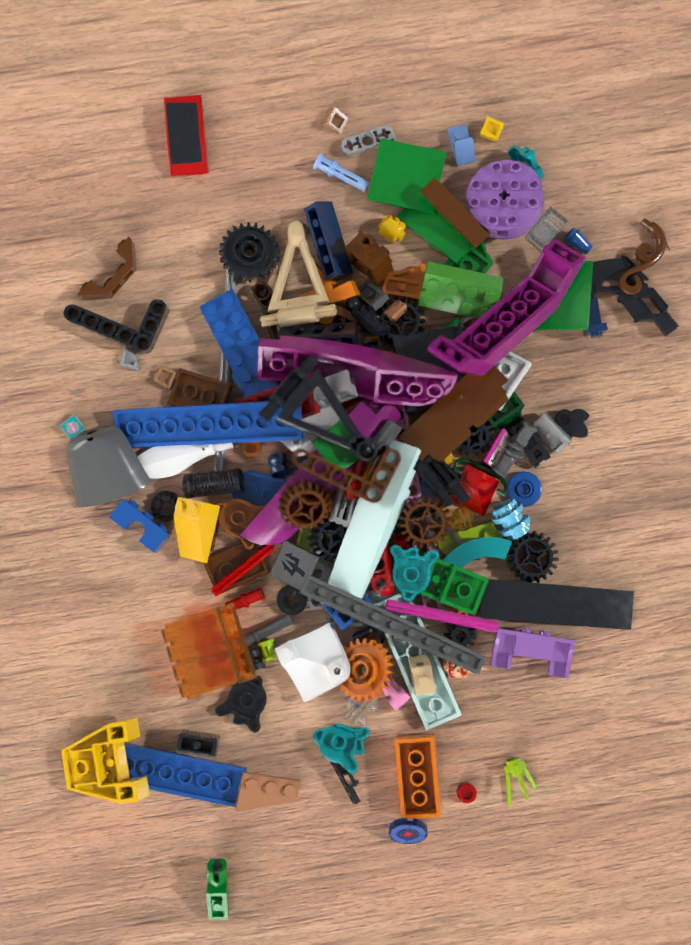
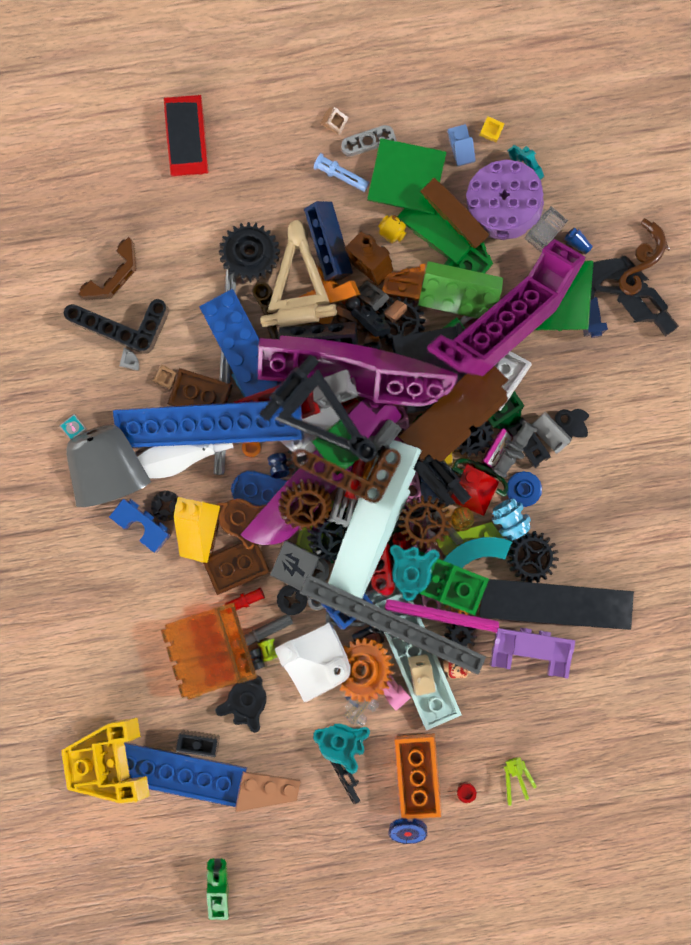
black piece [182,468,245,499] -> none
red axle [211,545,275,596] -> none

